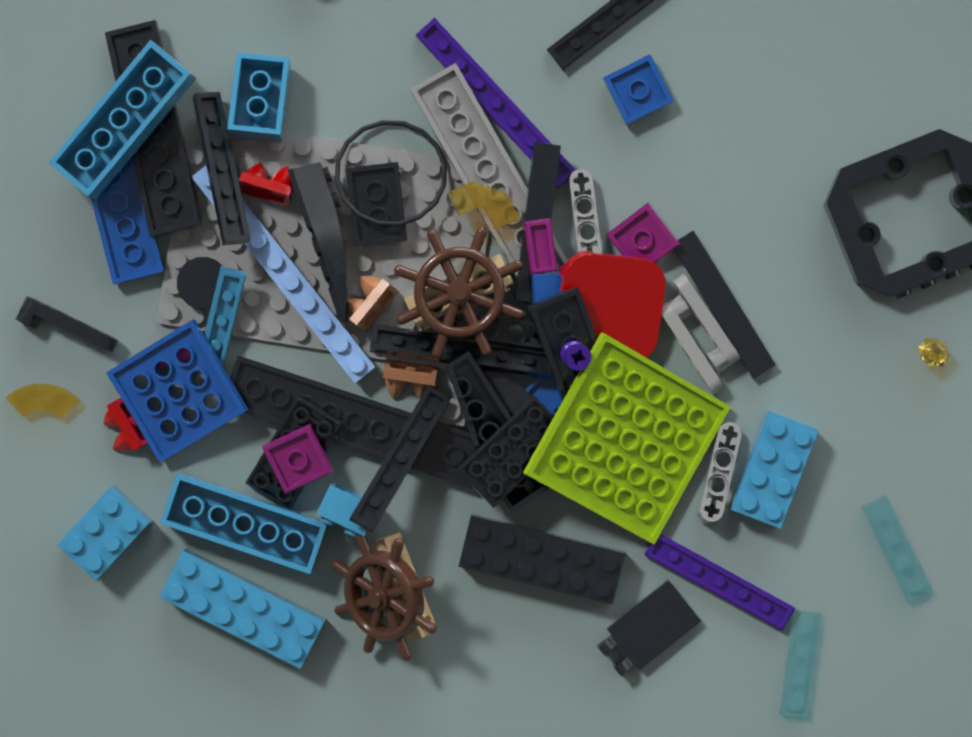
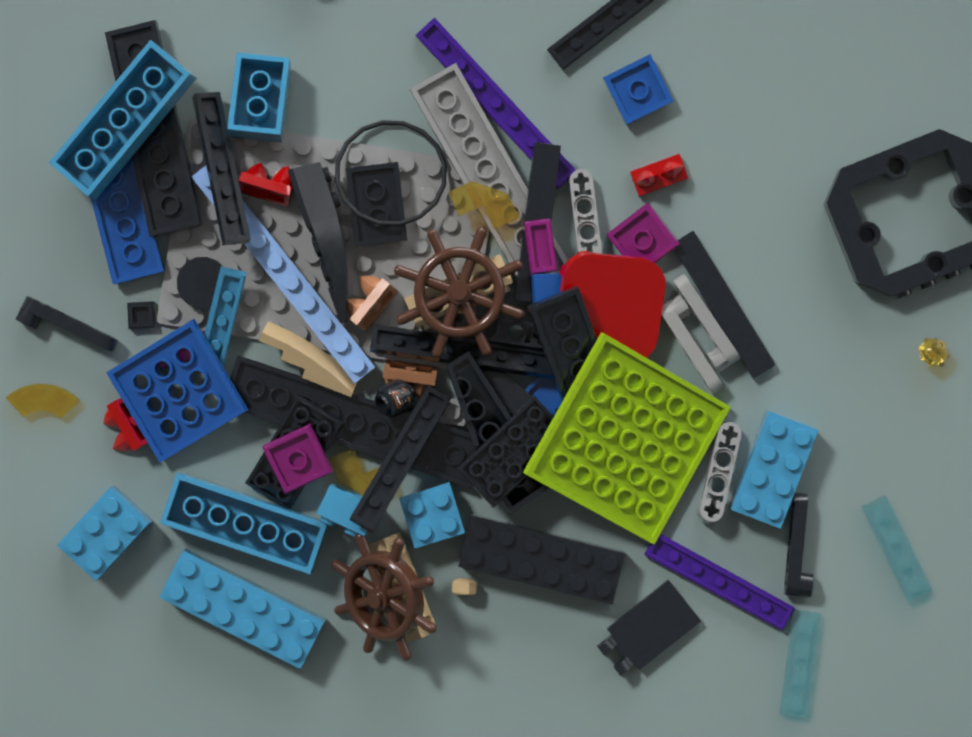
dark purple wheel [560,340,591,371] -> none
none -> black tile [127,301,156,329]
none -> tan slope [259,321,358,397]
none -> clear yellow tile [330,449,380,494]
none -> black head [374,379,415,418]
none -> dark azure brick [399,481,466,548]
none -> tan tile [452,578,477,595]
none -> red tile [630,154,688,197]
none -> black beam [784,493,814,597]

